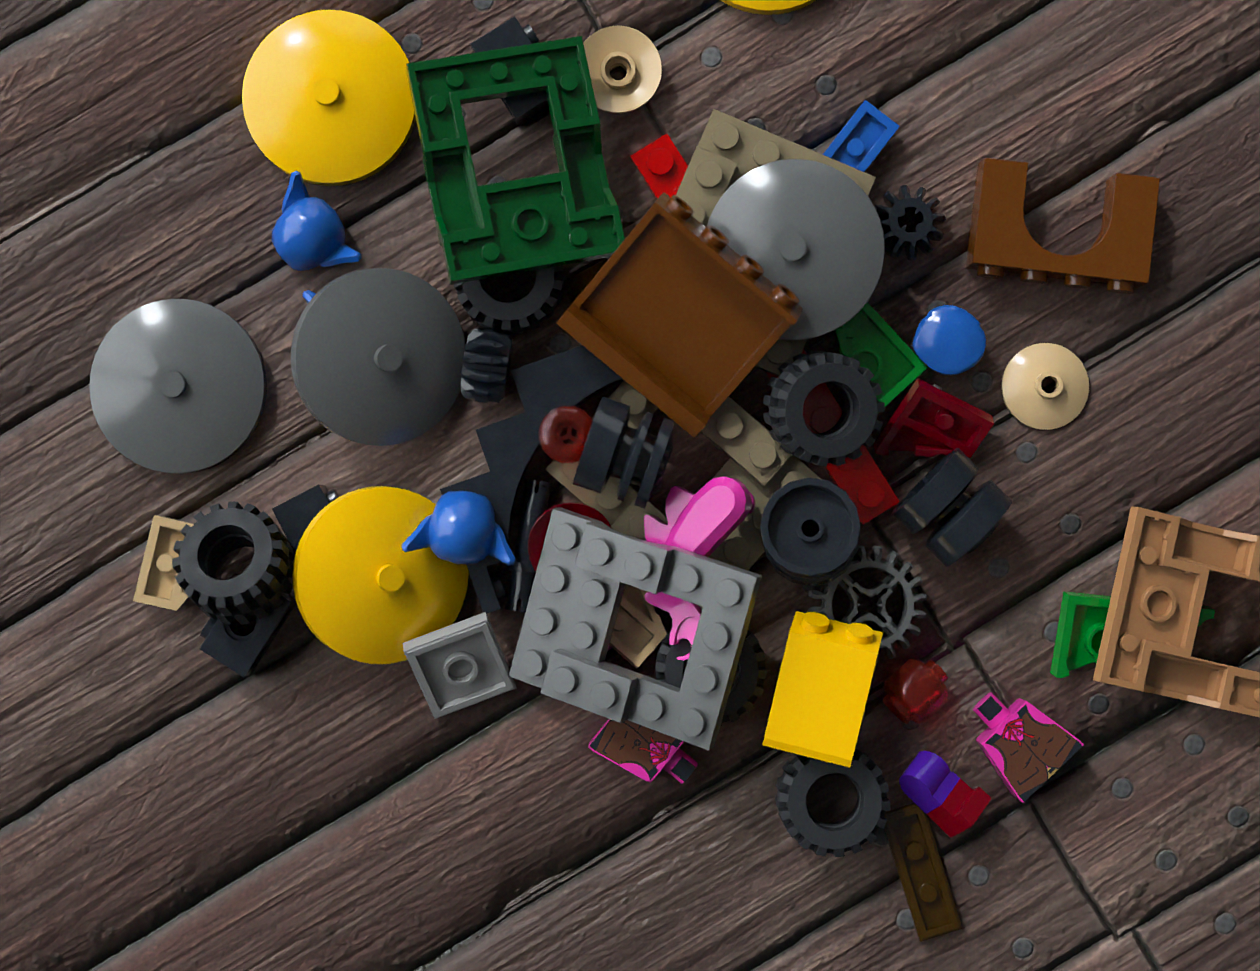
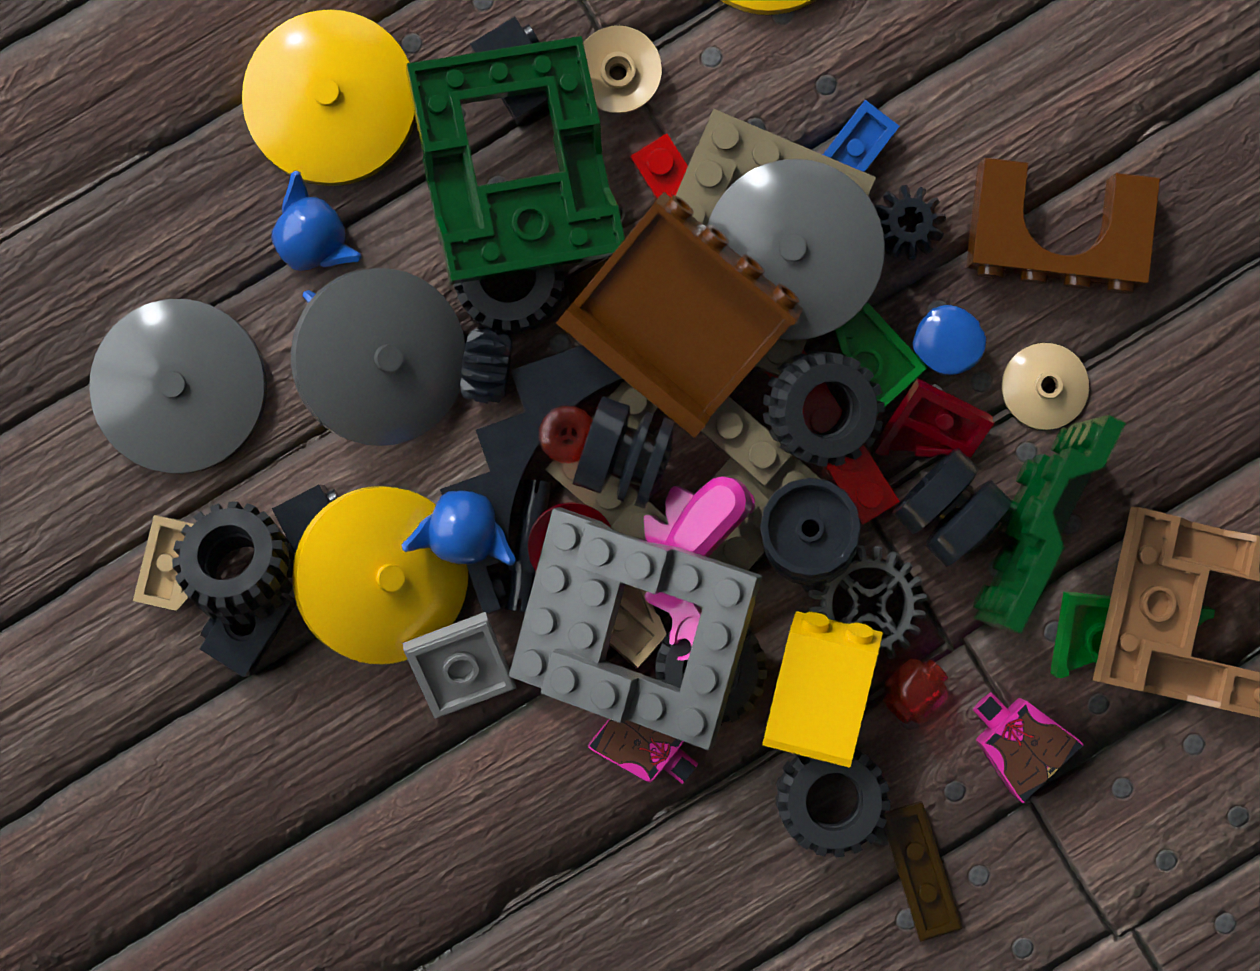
leg [899,751,992,838] -> none
none -> dark green piece [973,415,1126,634]

